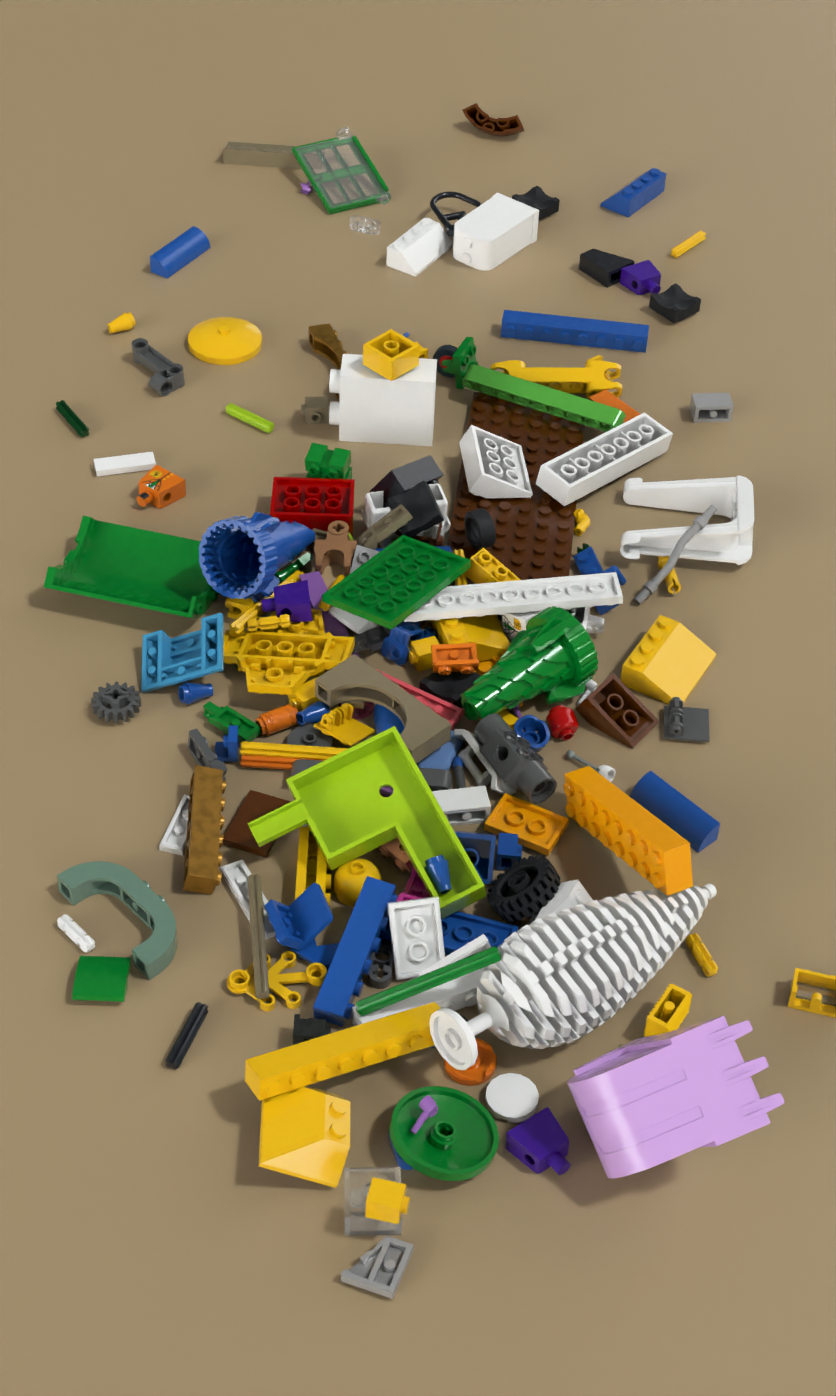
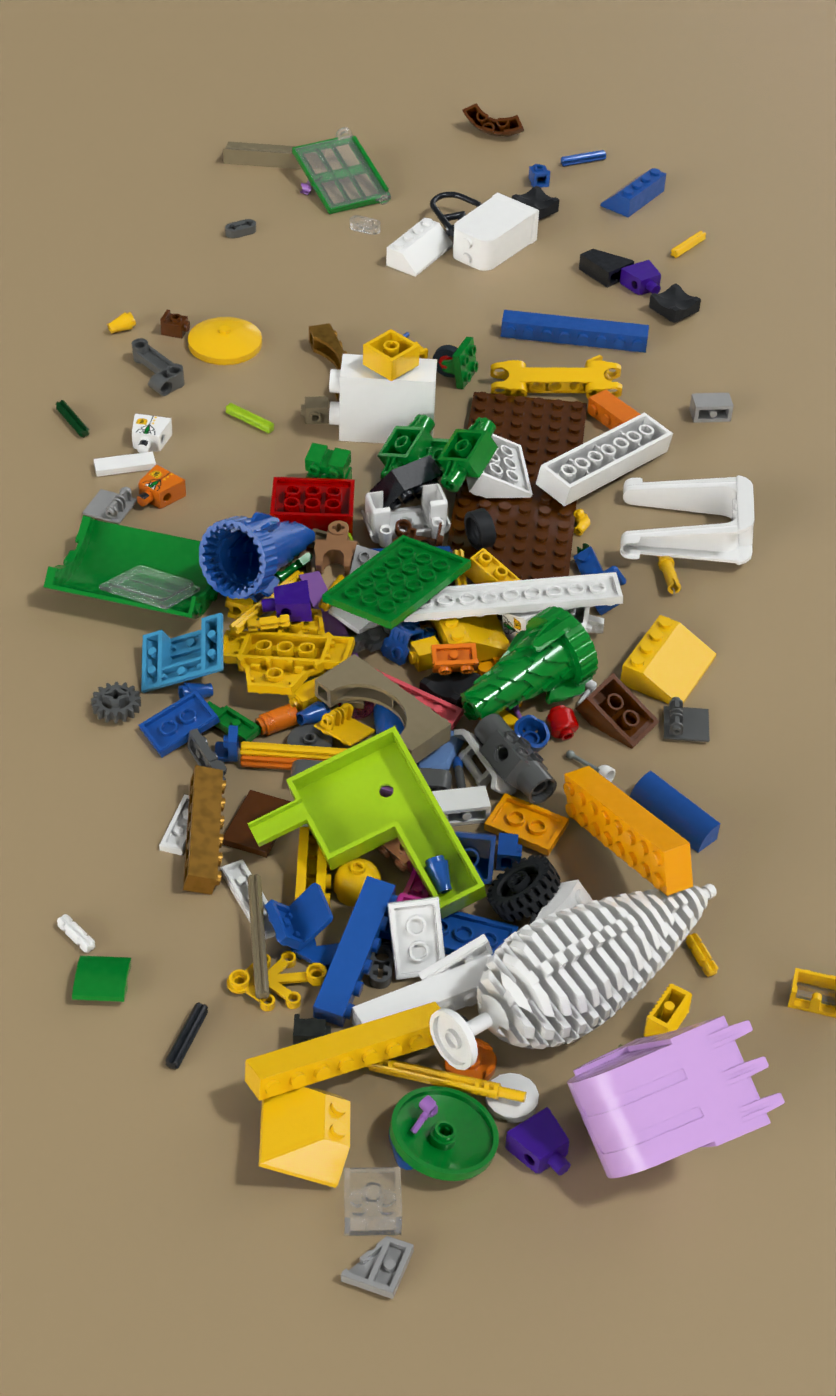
sand green arch [57,861,177,980] -> none
blue brick [150,226,211,279] -> none
green axle [356,946,501,1016] -> none
dark tan hinge [357,504,413,550] -> none
yellow brick [365,1177,410,1224] -> none
black brick [387,480,444,538] -> none
bright green beam [462,364,626,432] -> none
light grey bar [634,505,717,605] -> none
none -> light grey hinge [82,487,137,524]
none -> clear piece [99,565,200,610]
none -> white torso [132,414,172,453]
none -> blue tile [138,690,220,758]
none -> reddish brown brick [160,310,190,339]
none -> dark grey beam [225,219,256,239]
none -> yellow axle [367,1059,527,1103]
none -> green piece [377,414,498,492]
none -> blue brick [528,164,550,188]
none -> blue axle [560,150,606,166]

